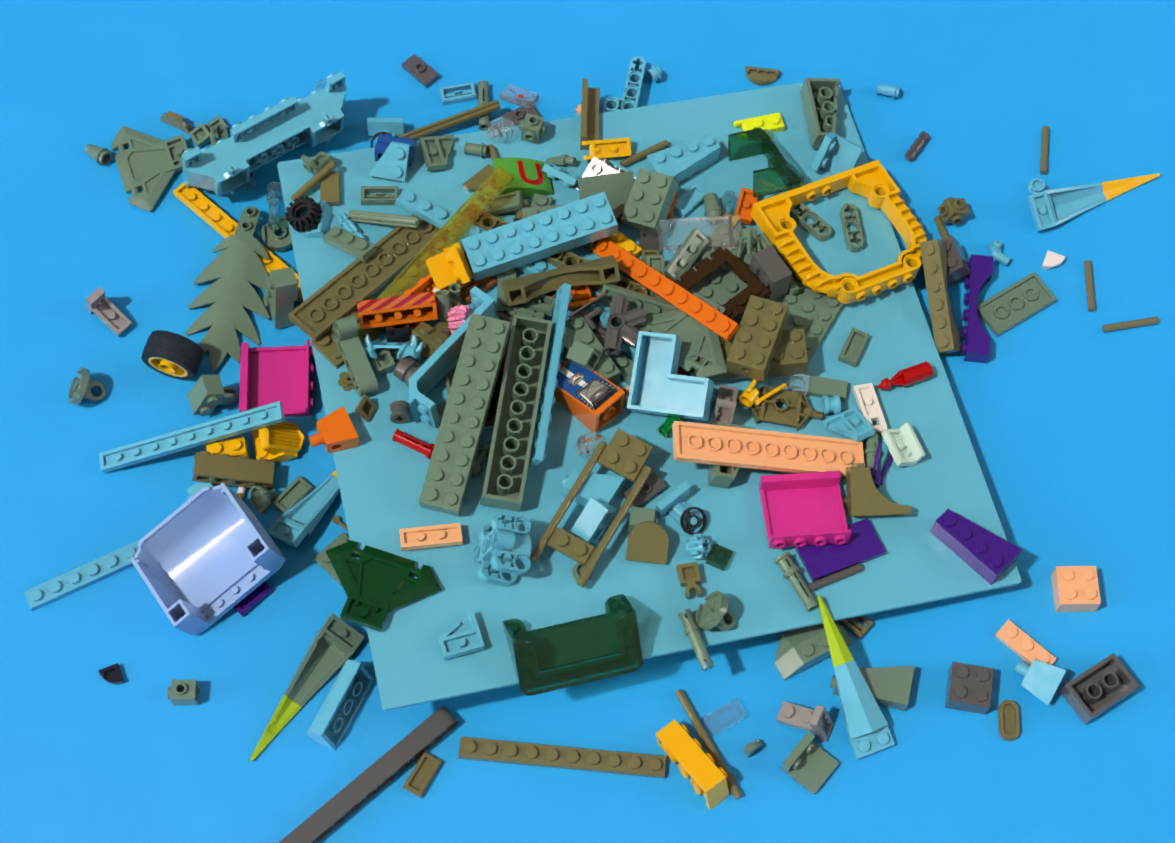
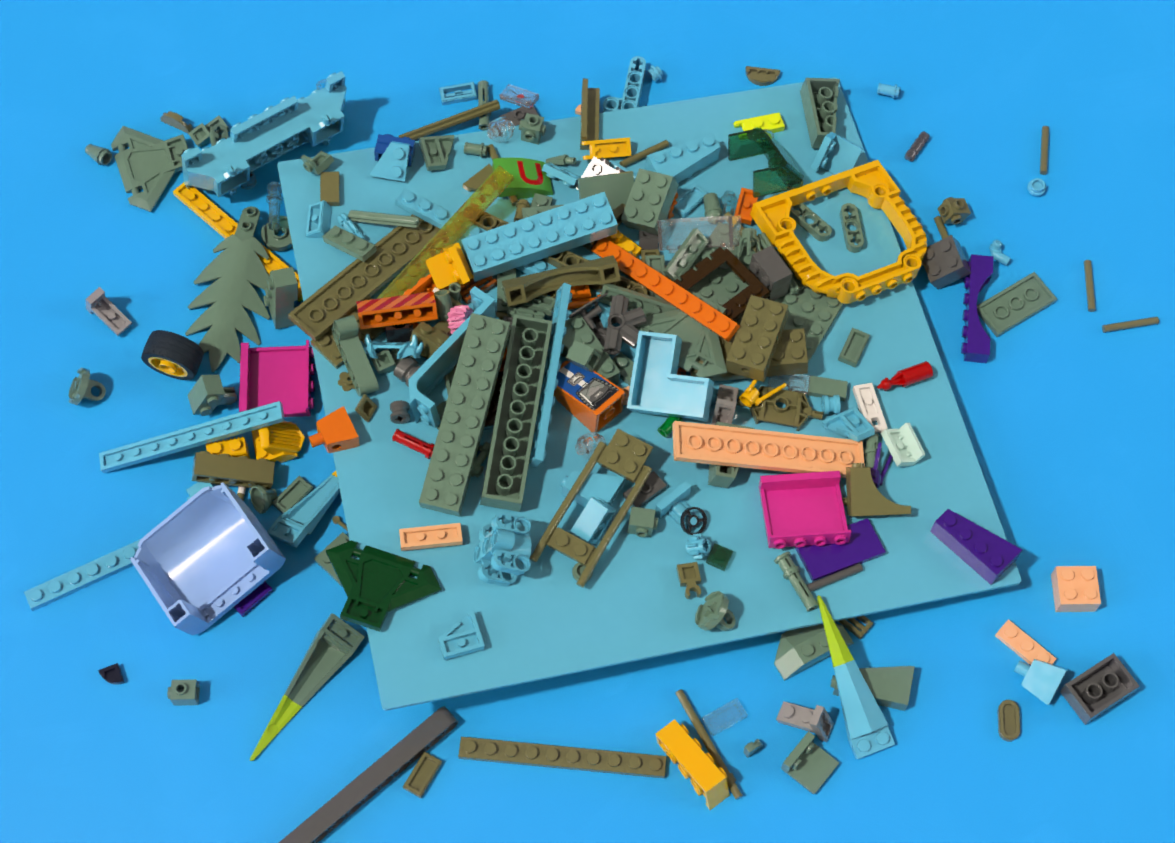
black tyre [285,196,322,233] -> none
olive bar [290,161,336,202] -> none
medium azure brick [307,660,374,751] -> none
sand green tile [361,186,398,205] -> none
medium azure piece [367,118,404,148] -> none
dark grey plate [402,54,439,88] -> none
sand green tile [486,190,523,216] -> none
clear green windscreen [503,594,643,696] -> none
olive tile [626,521,669,564] -> none
sand green pin [678,609,715,671] -> none
olive arch [920,239,962,355] -> none
dark grey brick [945,662,994,715] -> none
medium azure plate [1027,173,1160,231] -> none
white tile [1041,251,1065,269] -> none

